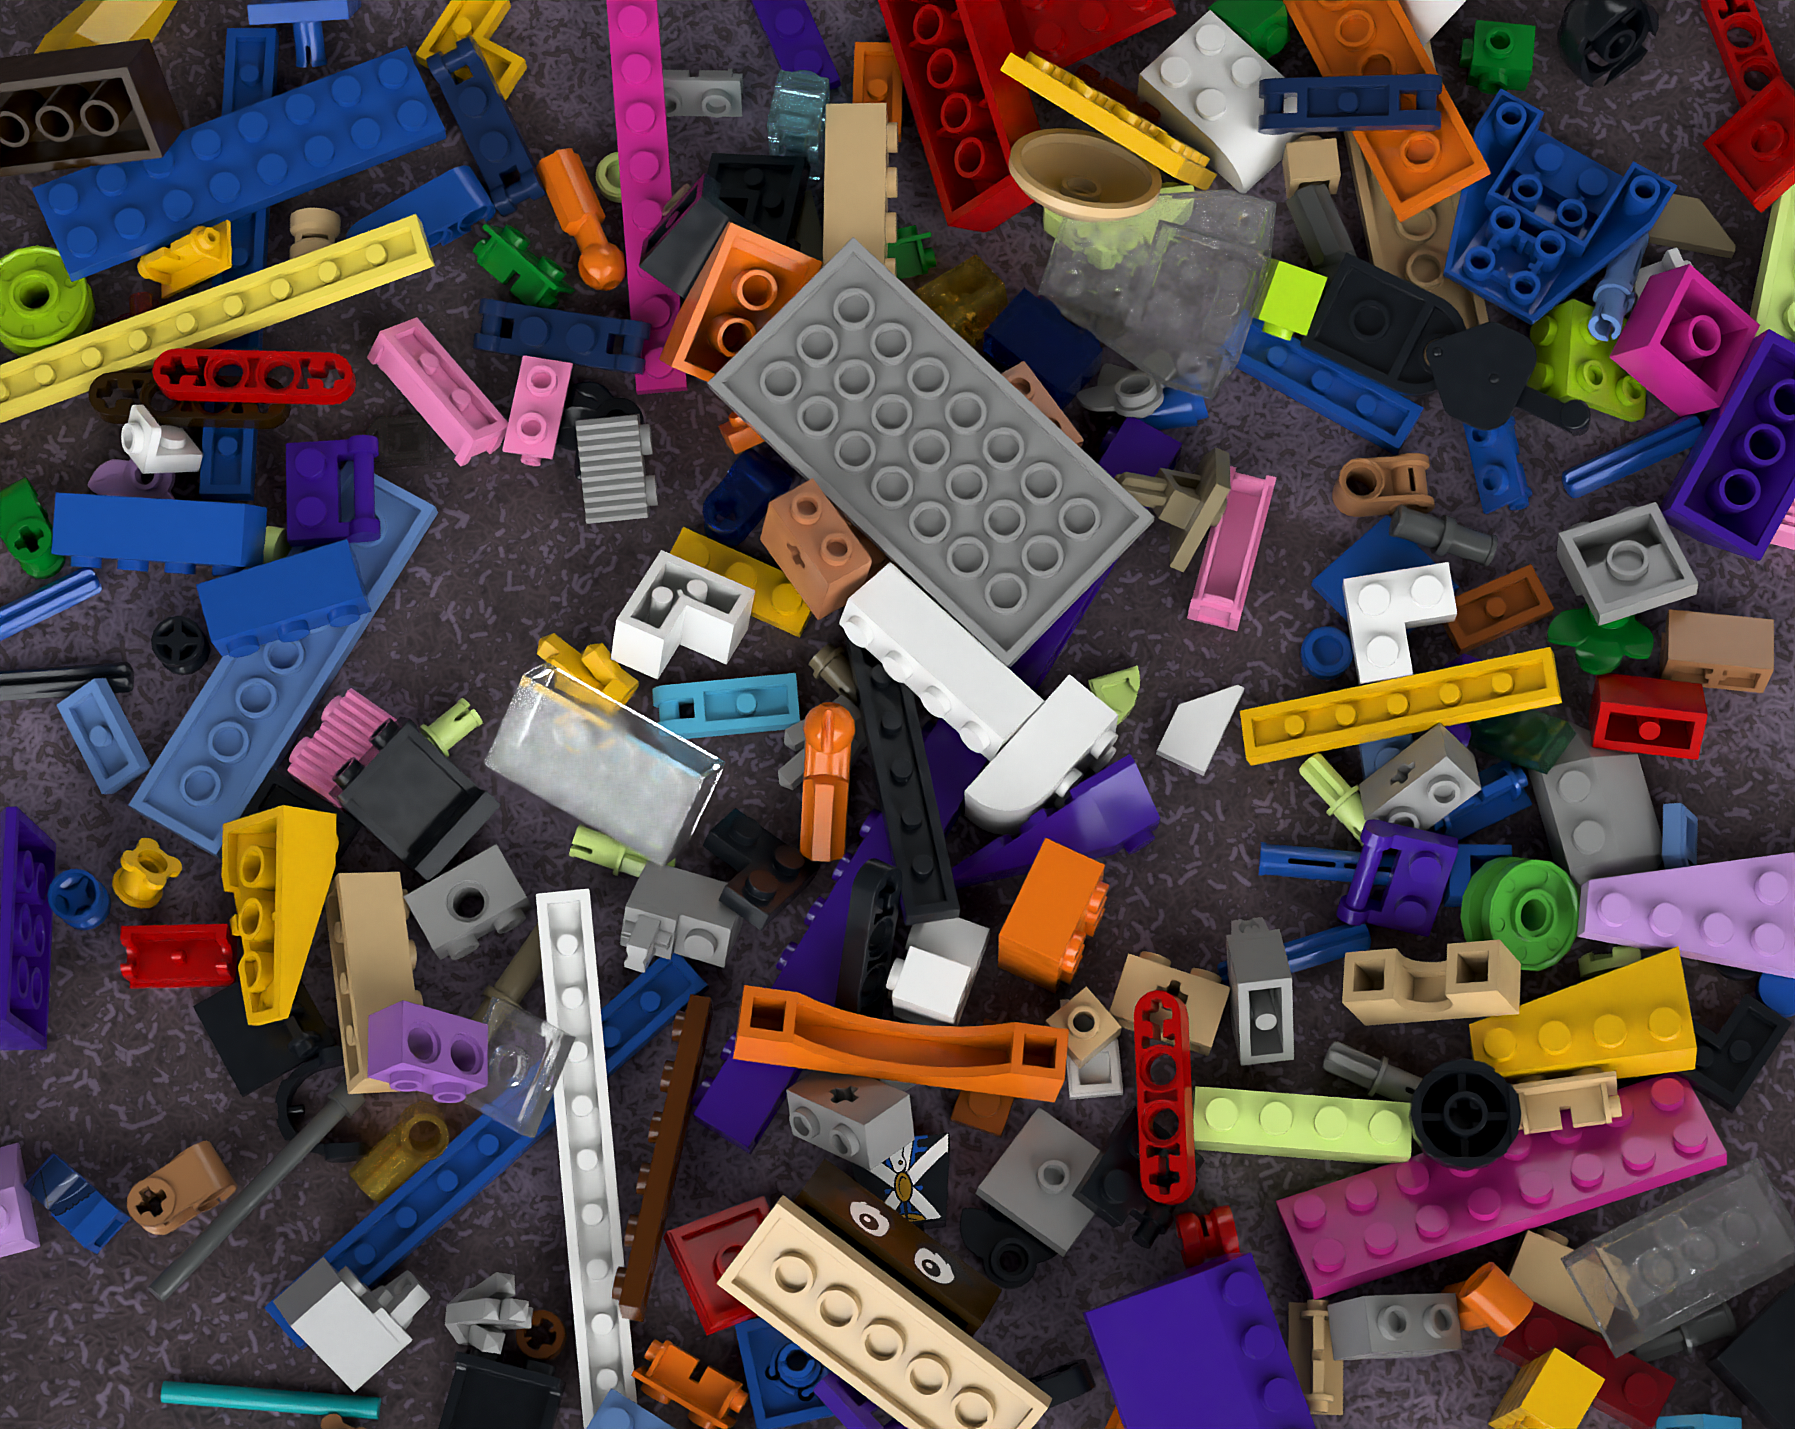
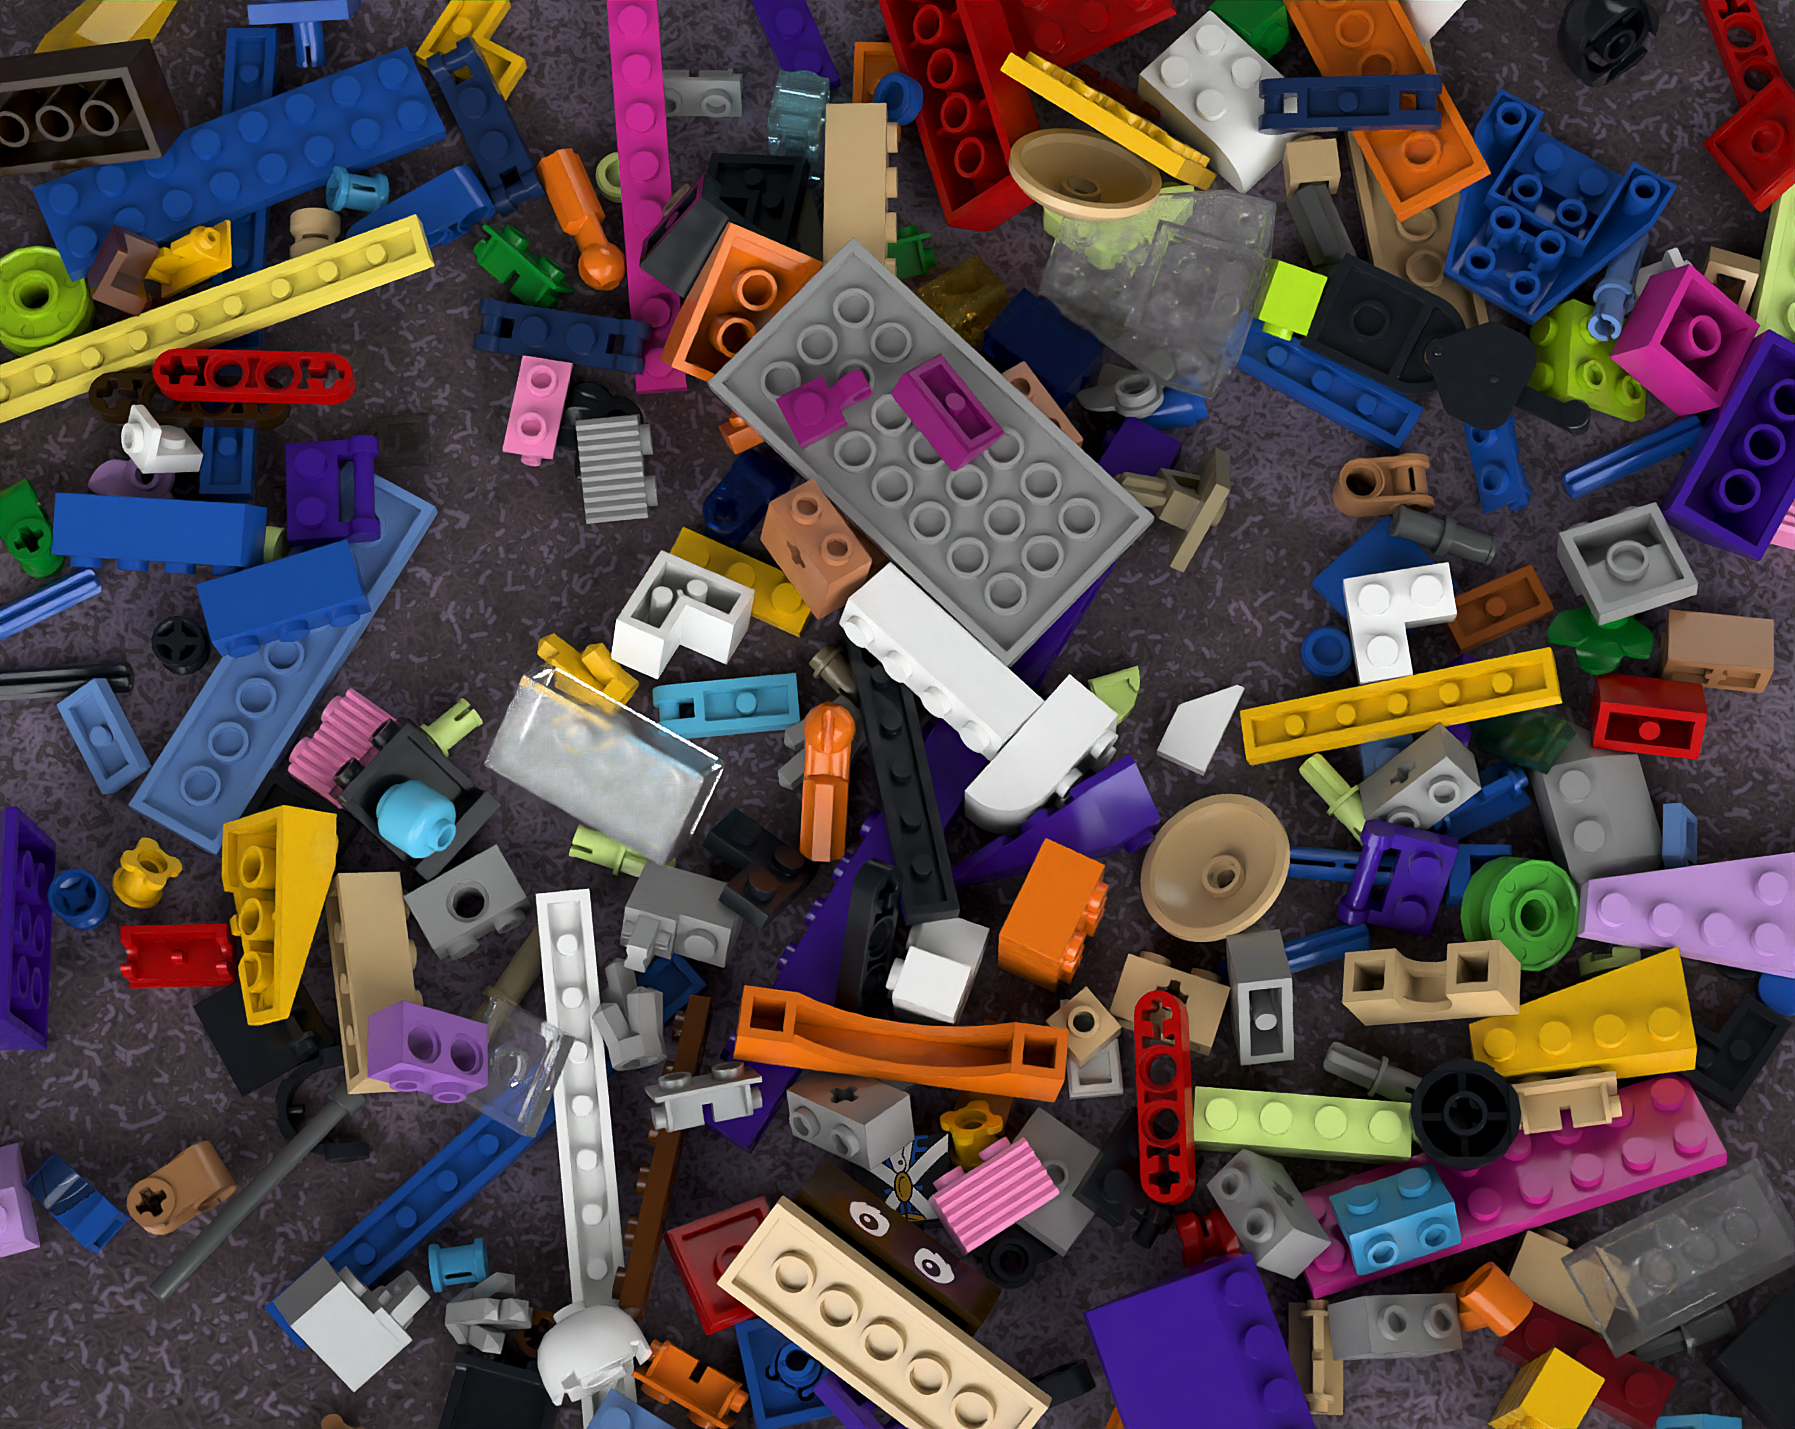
teal bar [161,1381,381,1420] -> none
clear yellow piece [349,1101,449,1204] -> none
bright pink container [367,317,508,467] -> none
bright pink container [1187,466,1277,631] -> none
green brick [1458,20,1536,94] -> none
dark tan tile [1648,194,1736,259] -> none
none -> reddish brown panel [87,225,159,317]
none -> dark azure bush [326,166,389,215]
none -> medium azure head [376,780,456,858]
none -> dark azure bush [428,1237,490,1293]
none -> white cylinder [538,1301,652,1406]
none -> light grey rock [592,958,668,1071]
none -> light grey hinge [645,1061,762,1133]
none -> magenta plate [776,368,874,449]
none -> blue tile [873,72,923,126]
none -> magenta slope [892,353,1005,472]
none -> bright pink brick [927,1136,1059,1256]
none -> yellow brick [939,1100,1003,1172]
none -> tan dish [1140,794,1290,942]
none -> light grey brick [1206,1149,1332,1279]
none -> dark azure bracket [1329,1163,1462,1276]
none -> tan plate [1701,246,1760,312]

